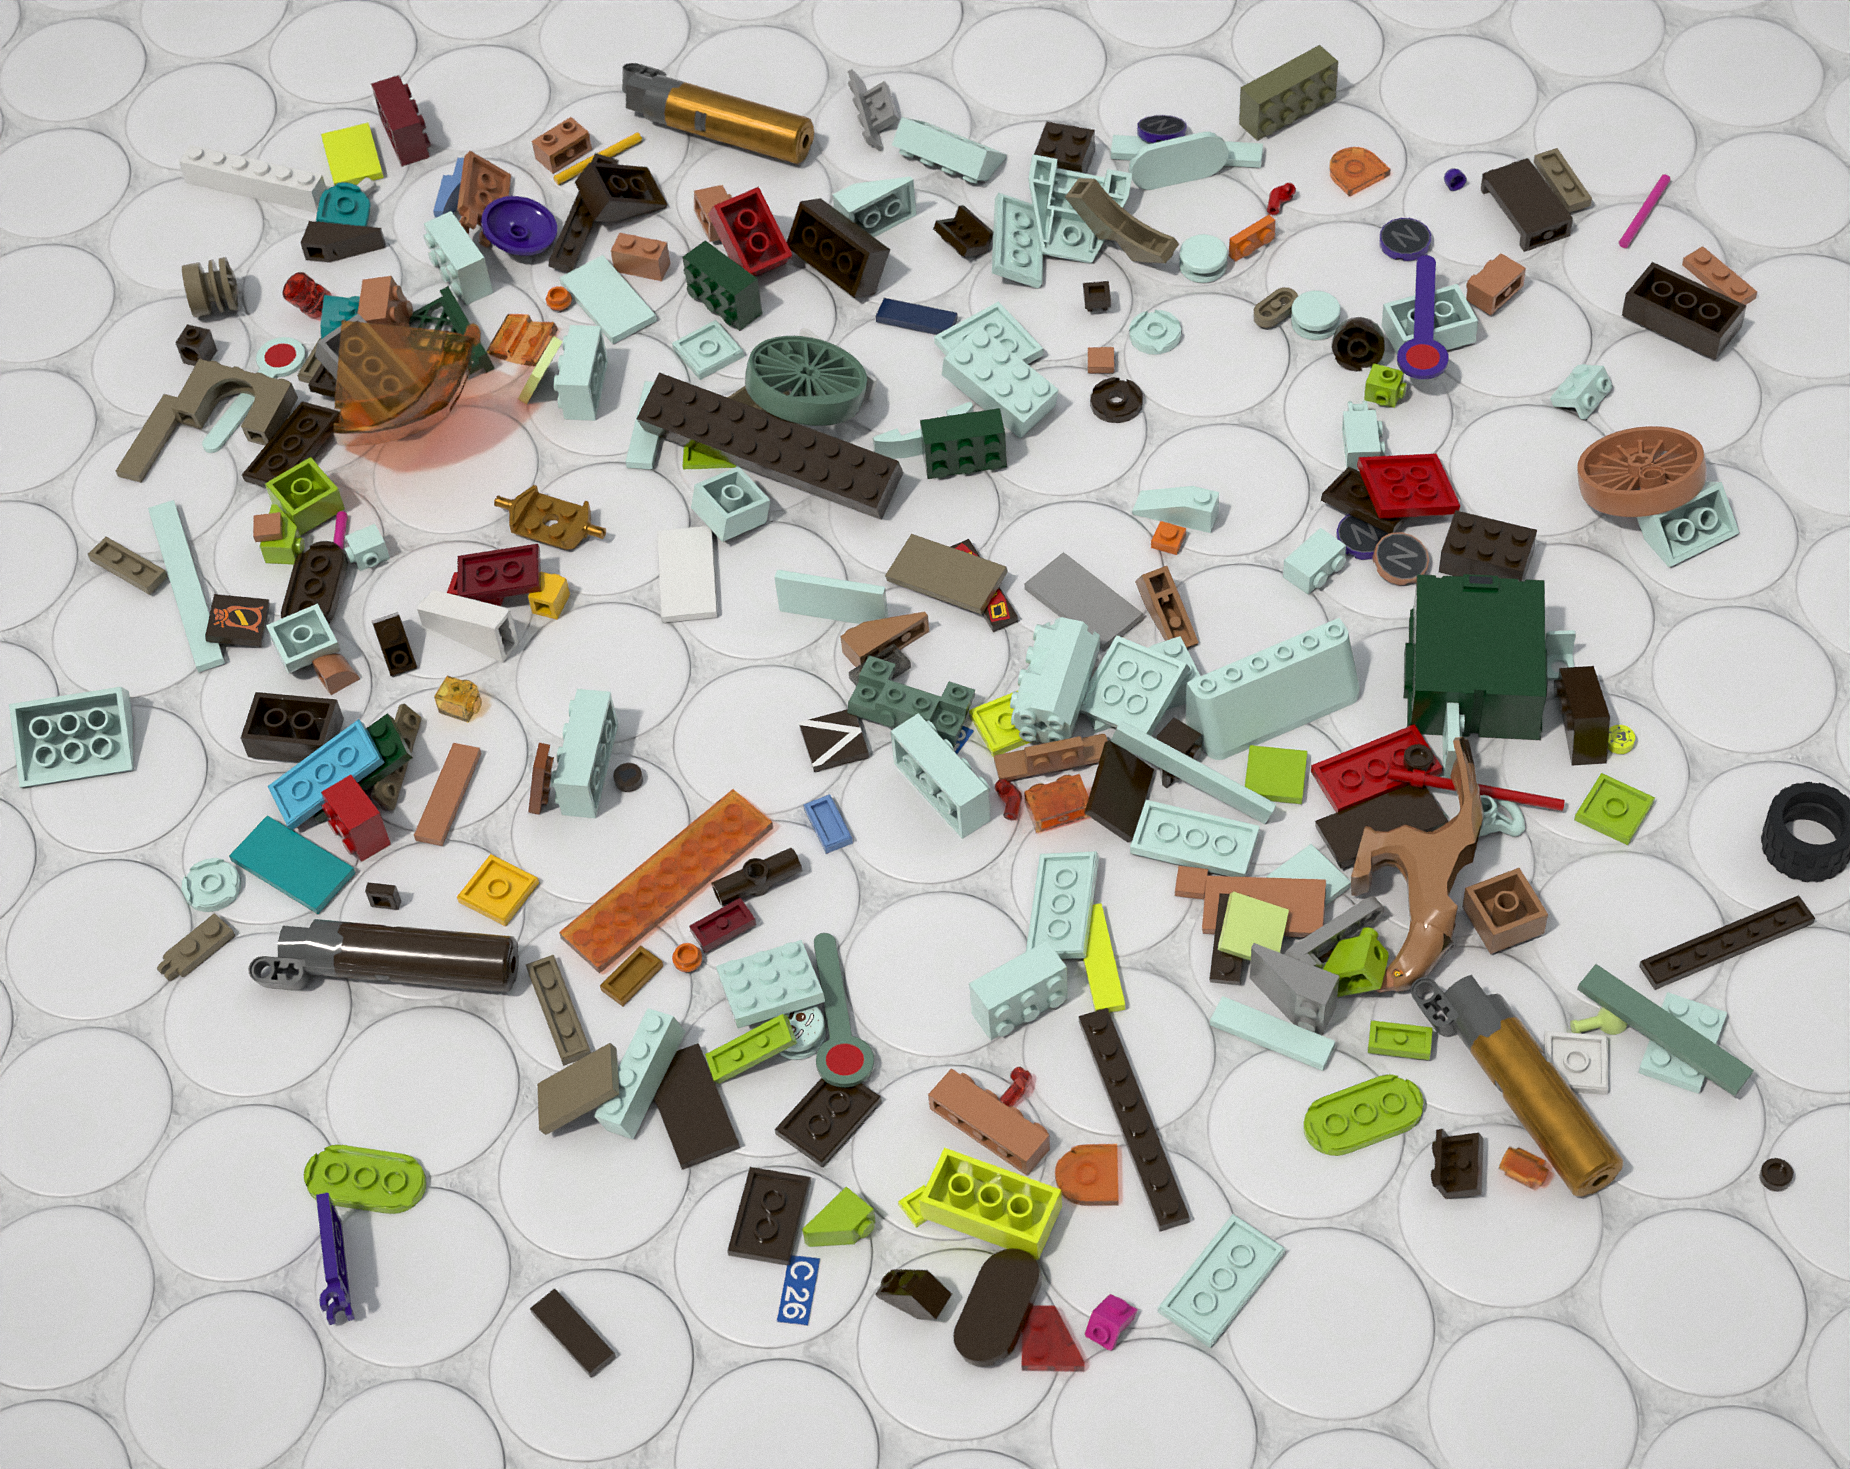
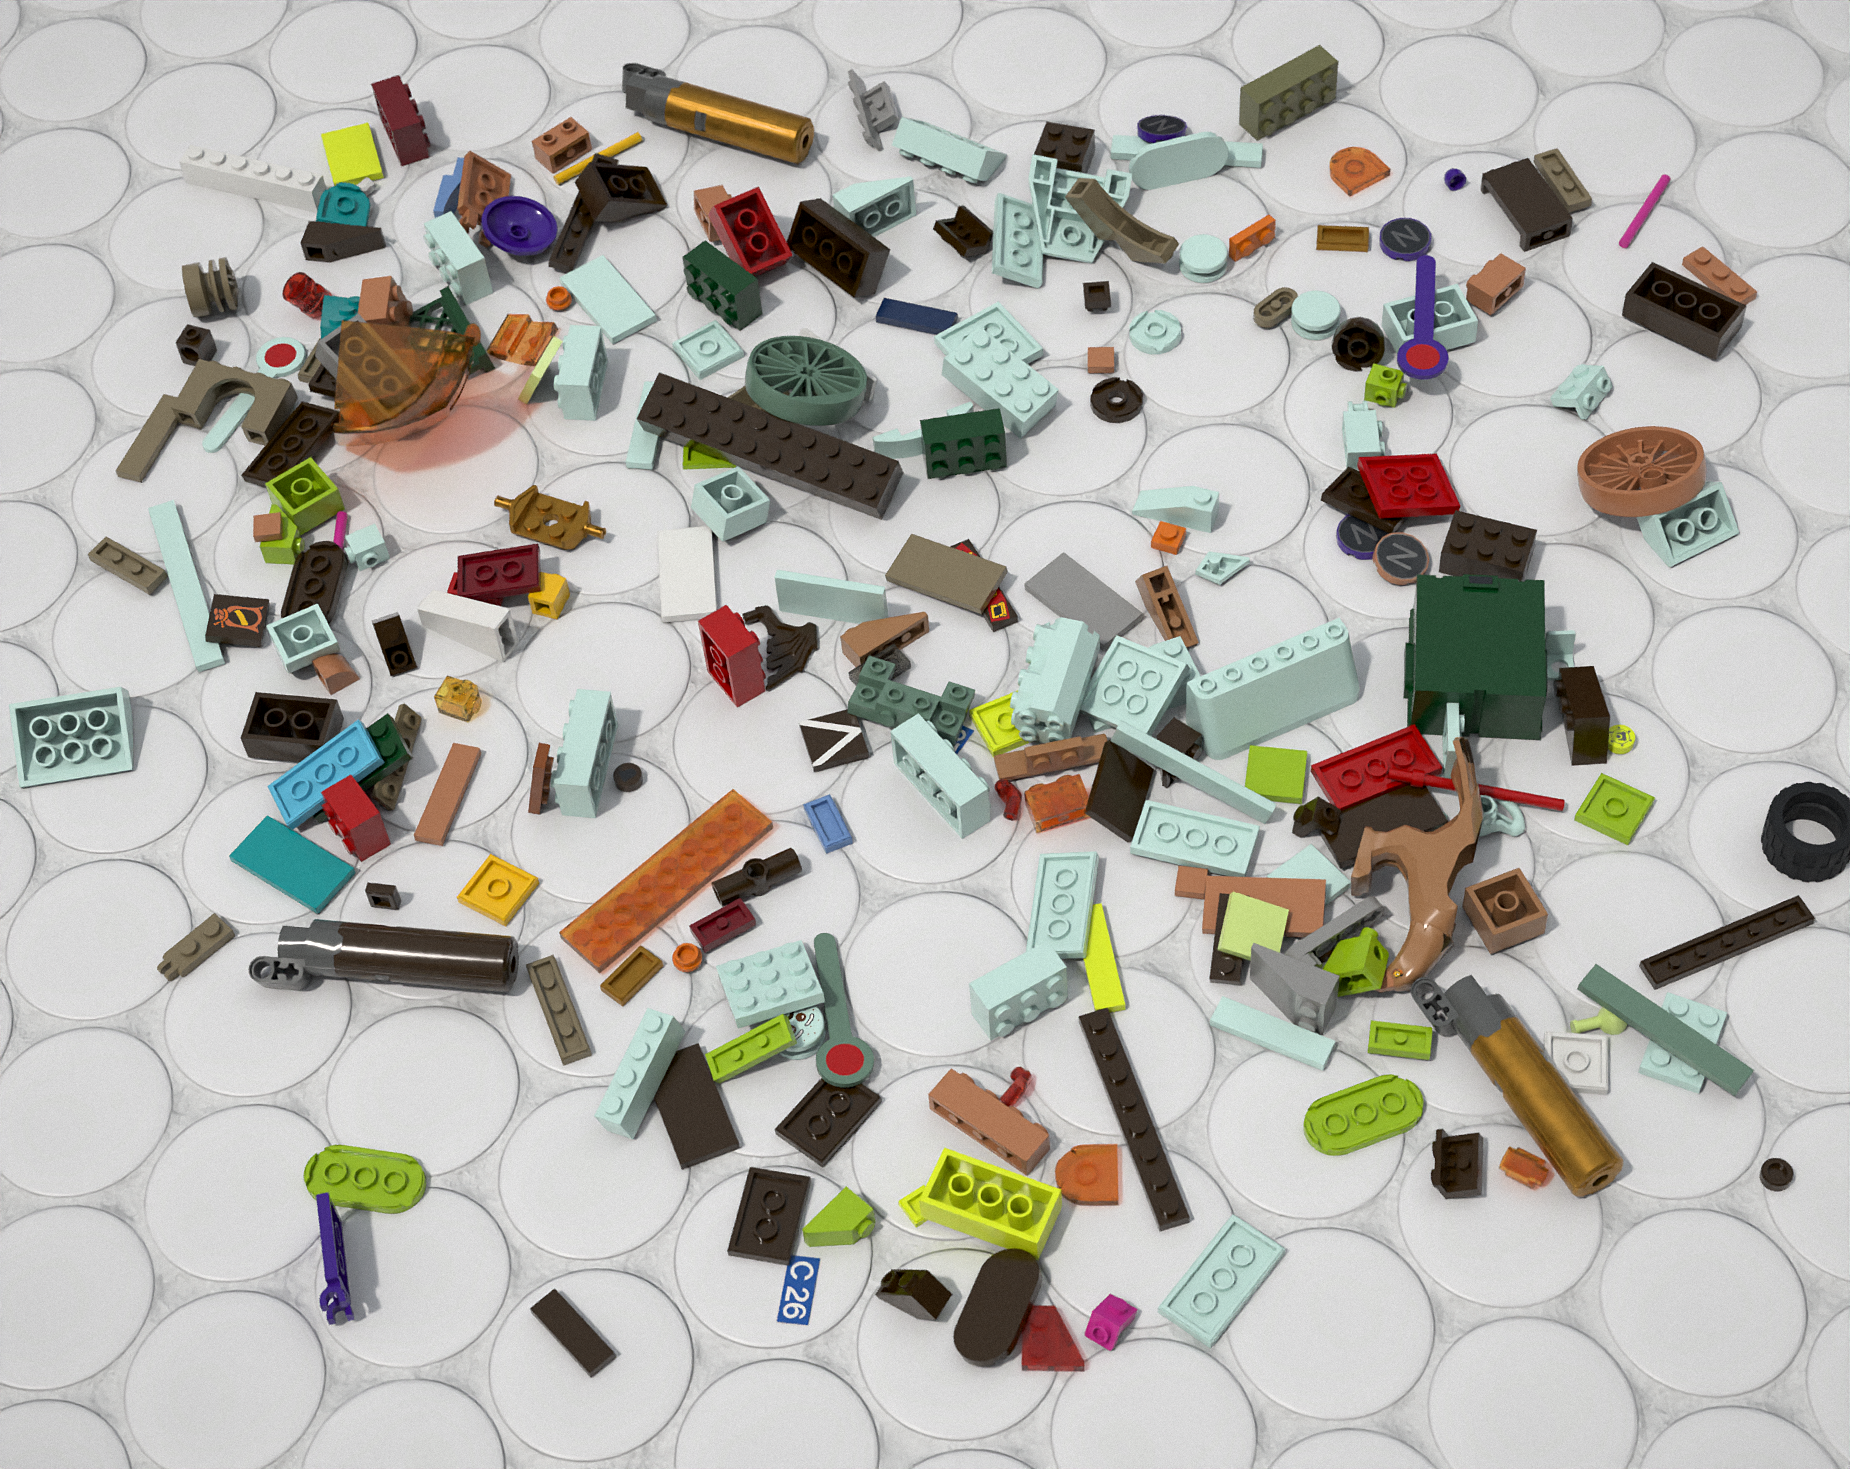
light aqua tile [182,858,241,912] -> none
dark tan tile [537,1043,619,1135] -> none
nougat brick [610,233,671,281] -> none
red arm [1267,183,1296,215] -> none
light aqua brick [1283,528,1346,595] -> none
dark brown tile [1403,744,1433,773] -> none
none -> red brick [698,605,766,708]
none -> dark brown animal [742,605,818,691]
none -> light aqua piece [1195,551,1250,585]
none -> dark brown bracket [1292,797,1341,838]
none -> pearl gold tile [1316,225,1369,252]

